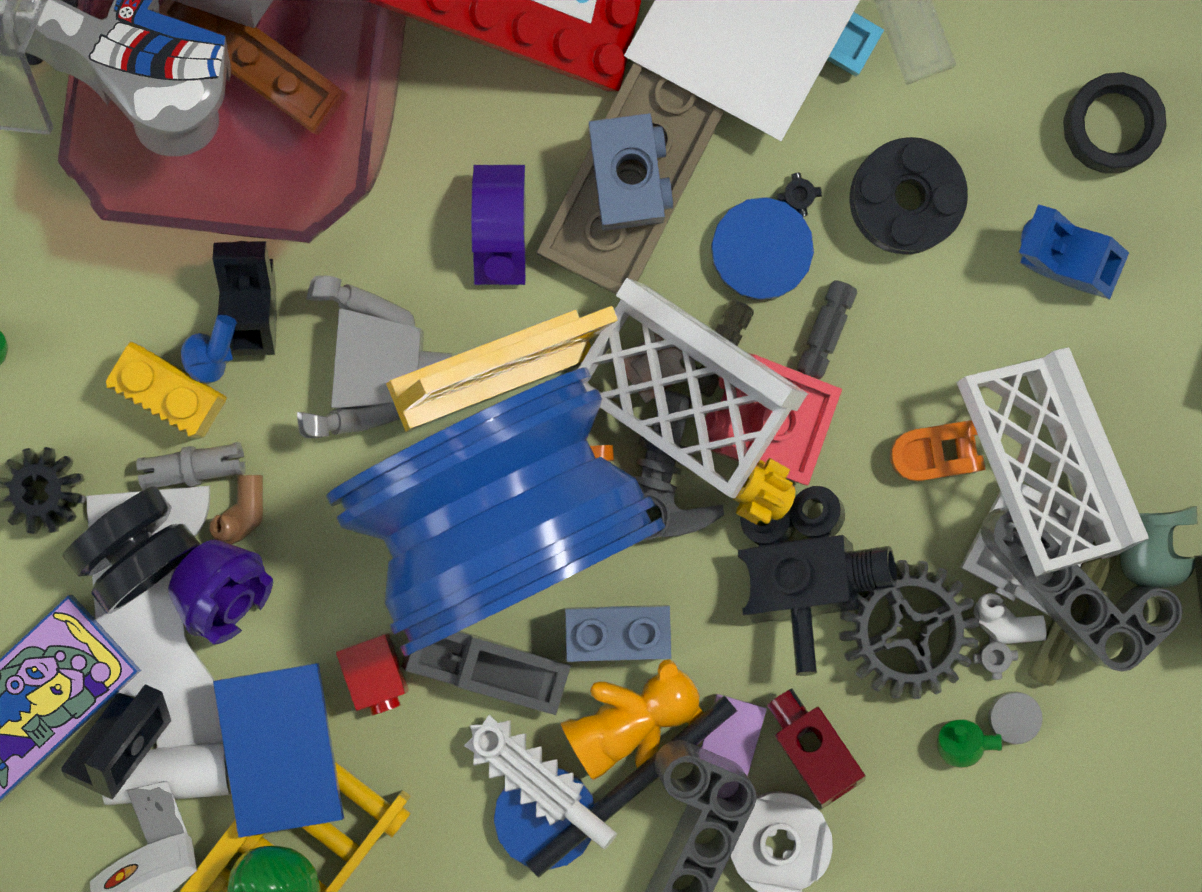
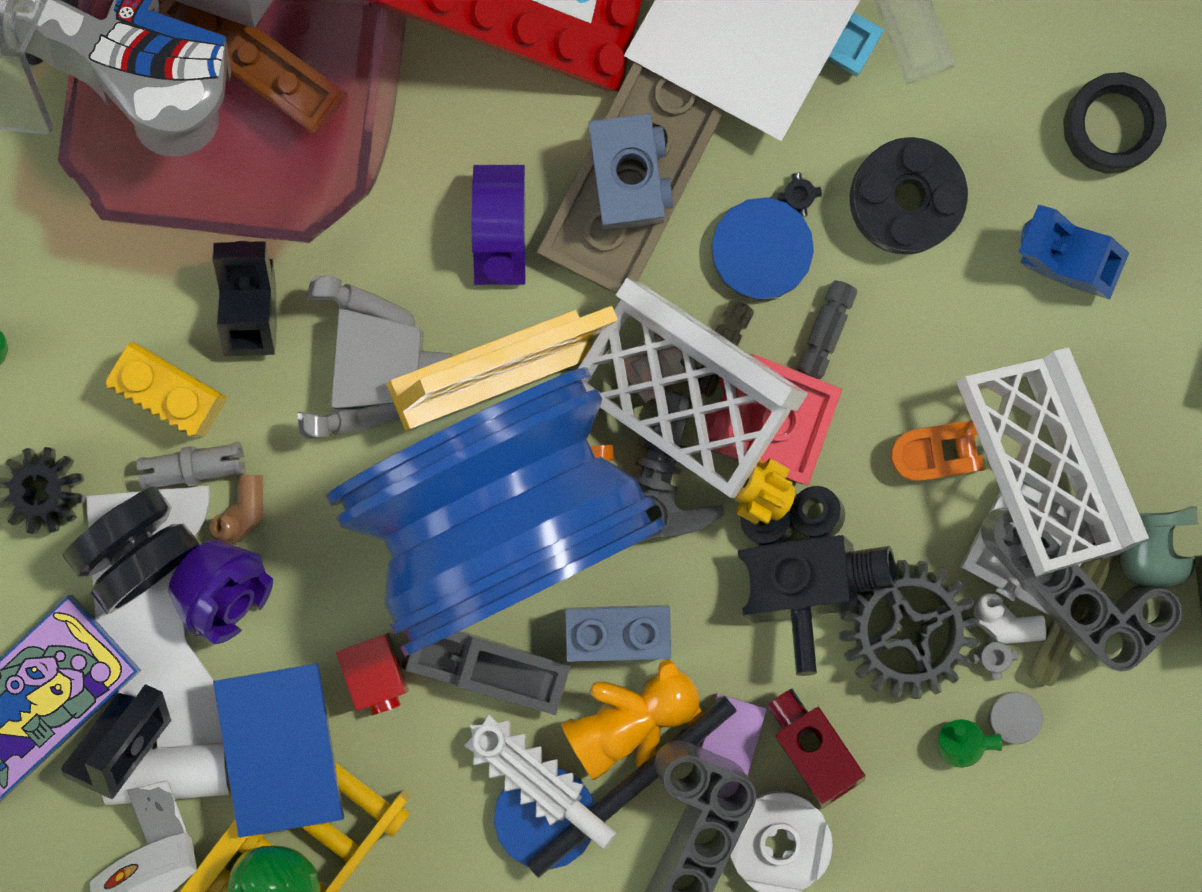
blue plate [181,315,237,384] -> none

